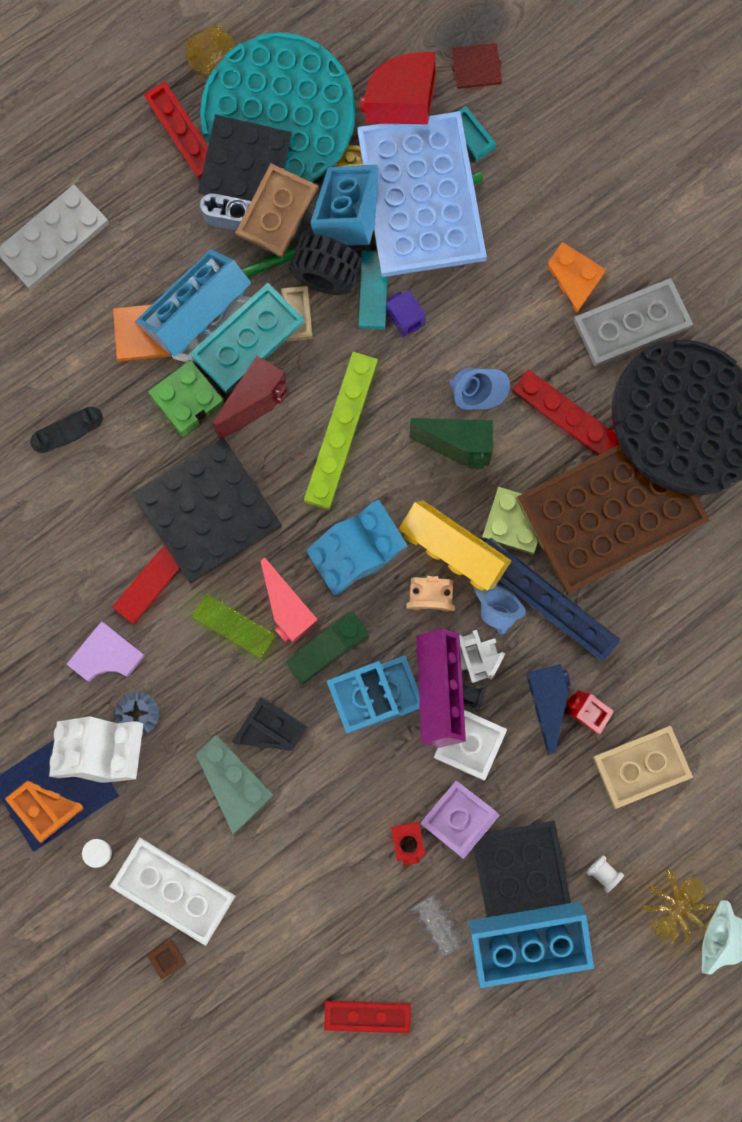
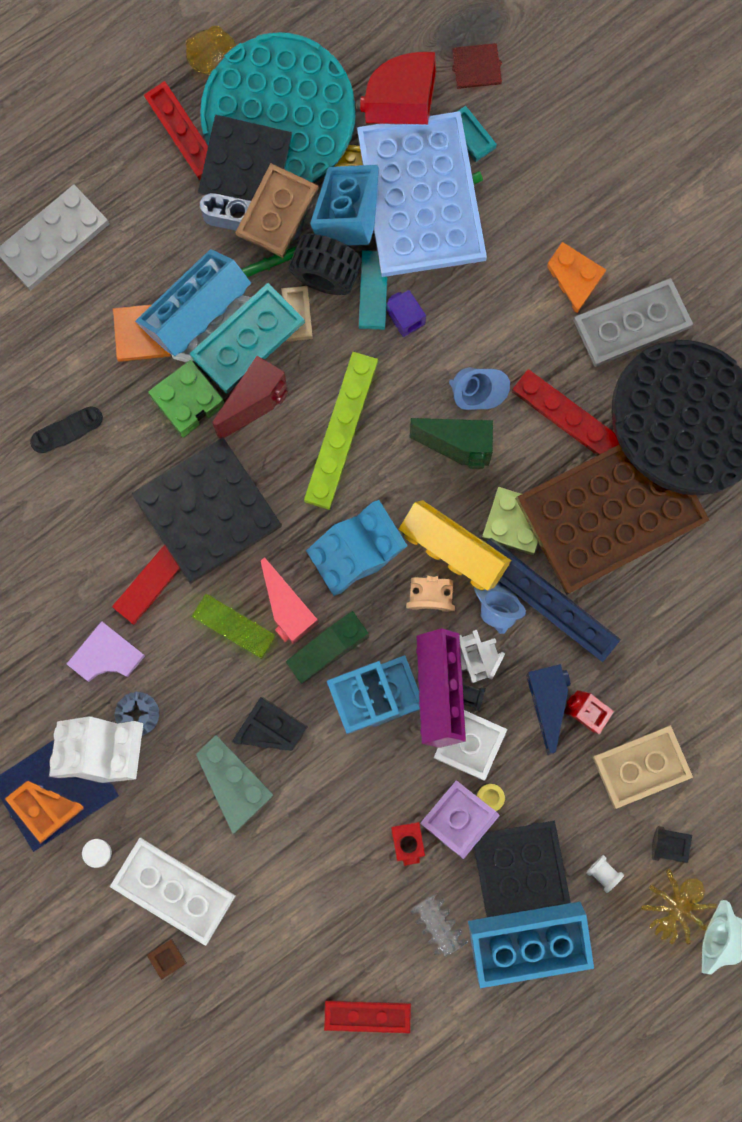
none -> light yellow tile [477,784,505,811]
none -> black tile [652,826,692,863]

